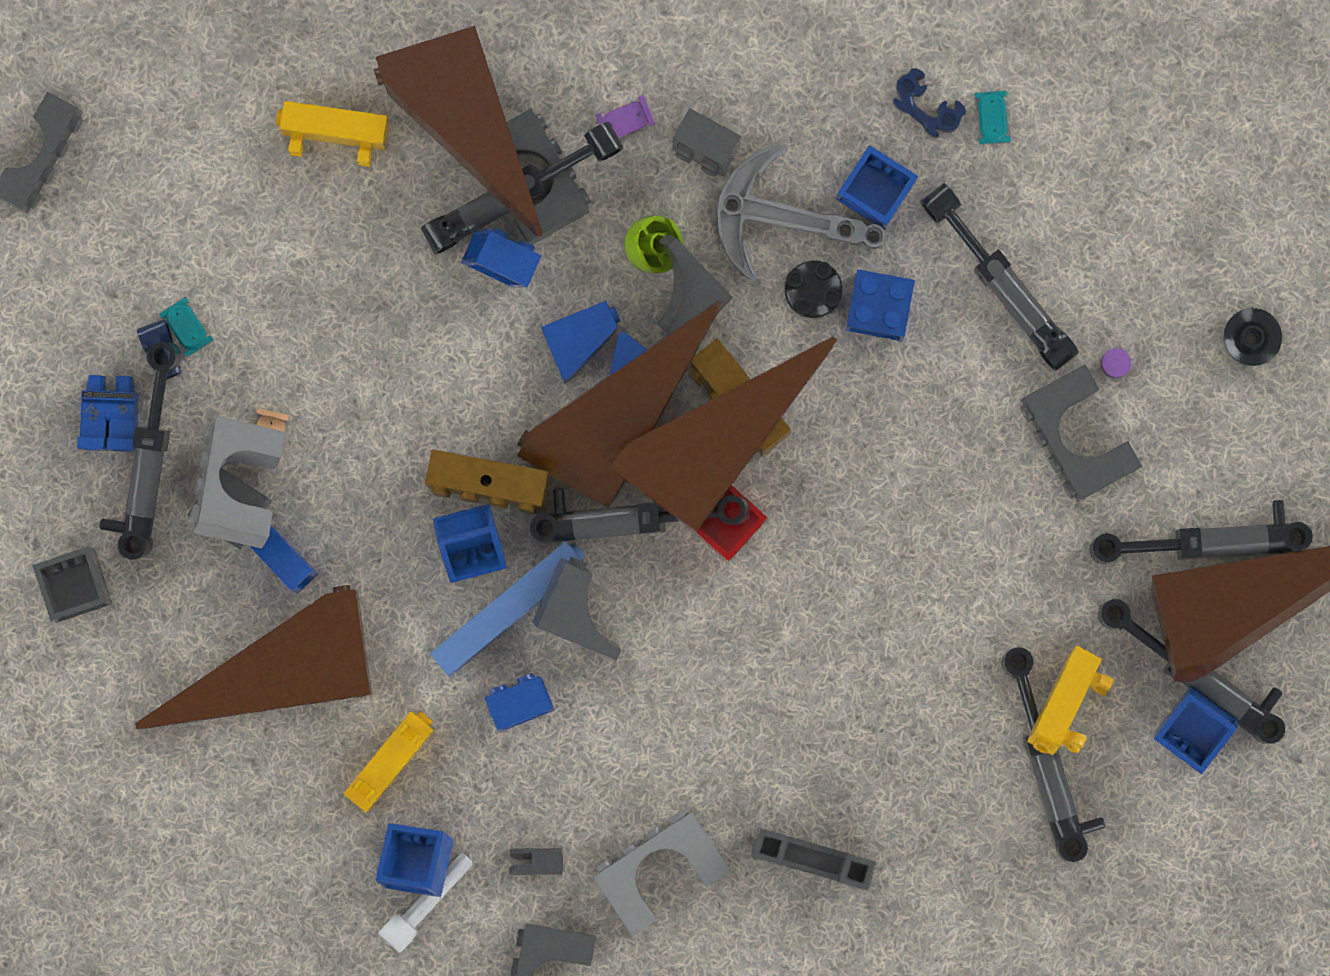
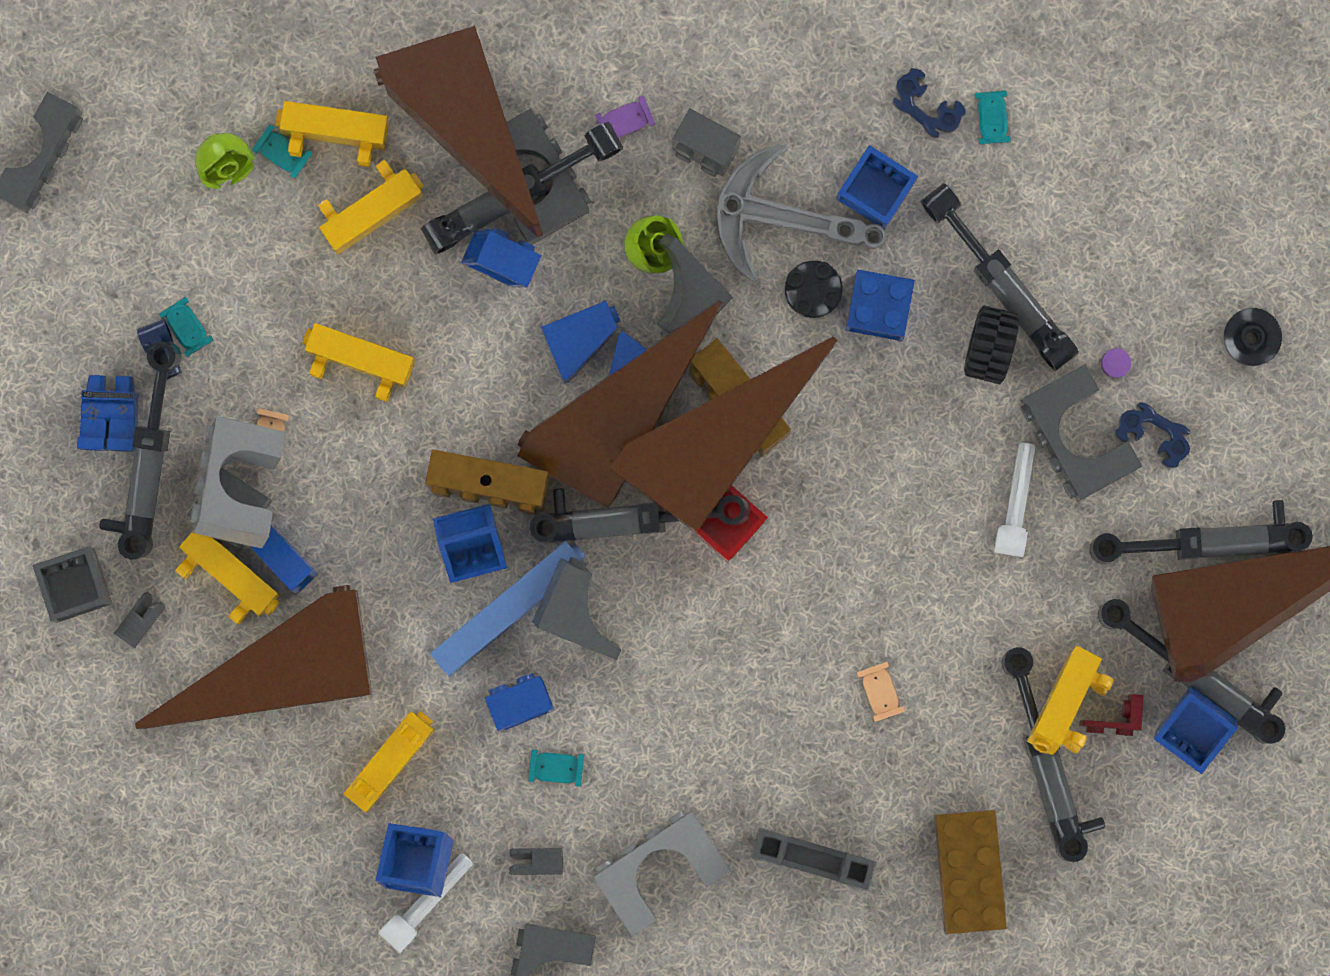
none -> dark grey hinge [114,592,165,648]
none -> yellow brick [175,531,281,625]
none -> lime cylinder [195,133,255,189]
none -> teal piece [252,124,313,179]
none -> yellow brick [302,323,415,403]
none -> yellow brick [318,159,424,255]
none -> teal piece [528,749,584,787]
none -> light nougat piece [857,662,905,722]
none -> pearl gold brick [934,810,1007,934]
none -> black tyre [964,305,1020,385]
none -> white axle [994,442,1036,558]
none -> dark red bracket [1079,694,1144,736]
none -> dark blue helmet [1115,402,1191,468]

